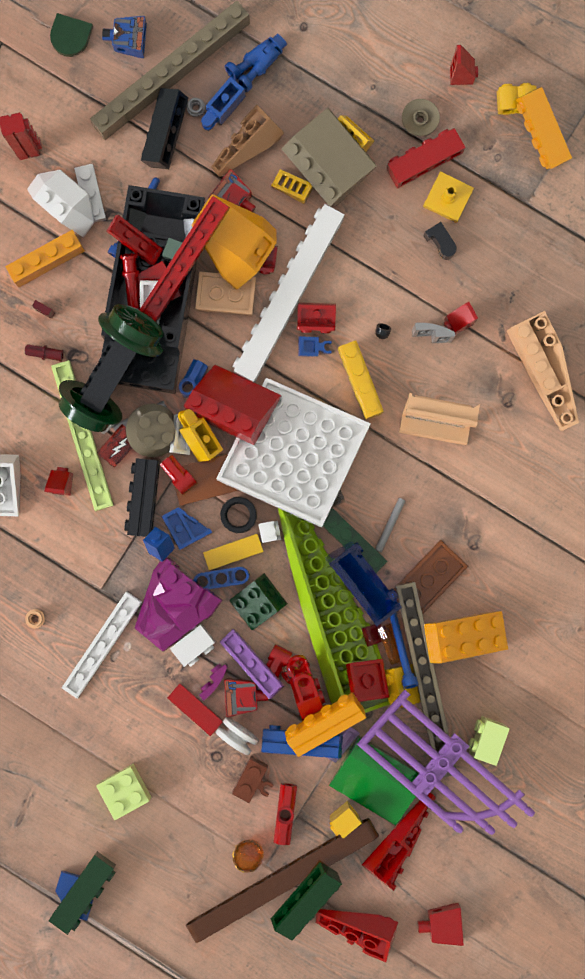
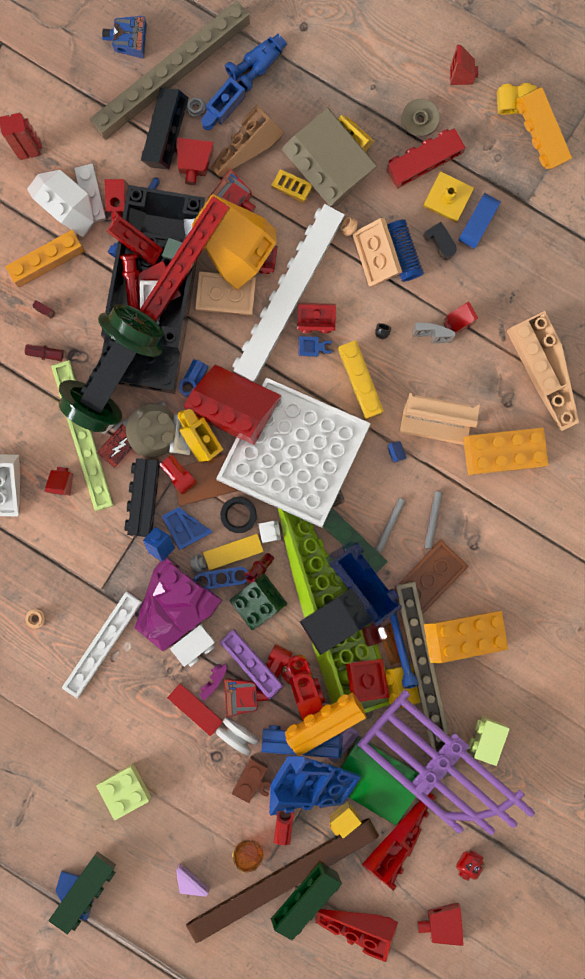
dark green tile [50,13,93,57] -> none
none -> red torso [104,179,128,221]
none -> lavender slope [176,863,209,897]
none -> red torso [177,138,214,185]
none -> light grey plate [190,554,206,573]
none -> dark red axle [244,553,274,583]
none -> blue wedge [269,756,361,816]
none -> black slope [299,588,373,655]
none -> light nougat plate [340,217,358,236]
none -> light nougat plate [352,218,402,287]
none -> blue piece [387,219,424,282]
none -> blue slope [387,441,406,463]
none -> light grey bar [424,491,443,549]
none -> red head [456,850,485,881]
none -> blue beam [458,193,501,249]
none -> light orange brick [463,427,549,476]

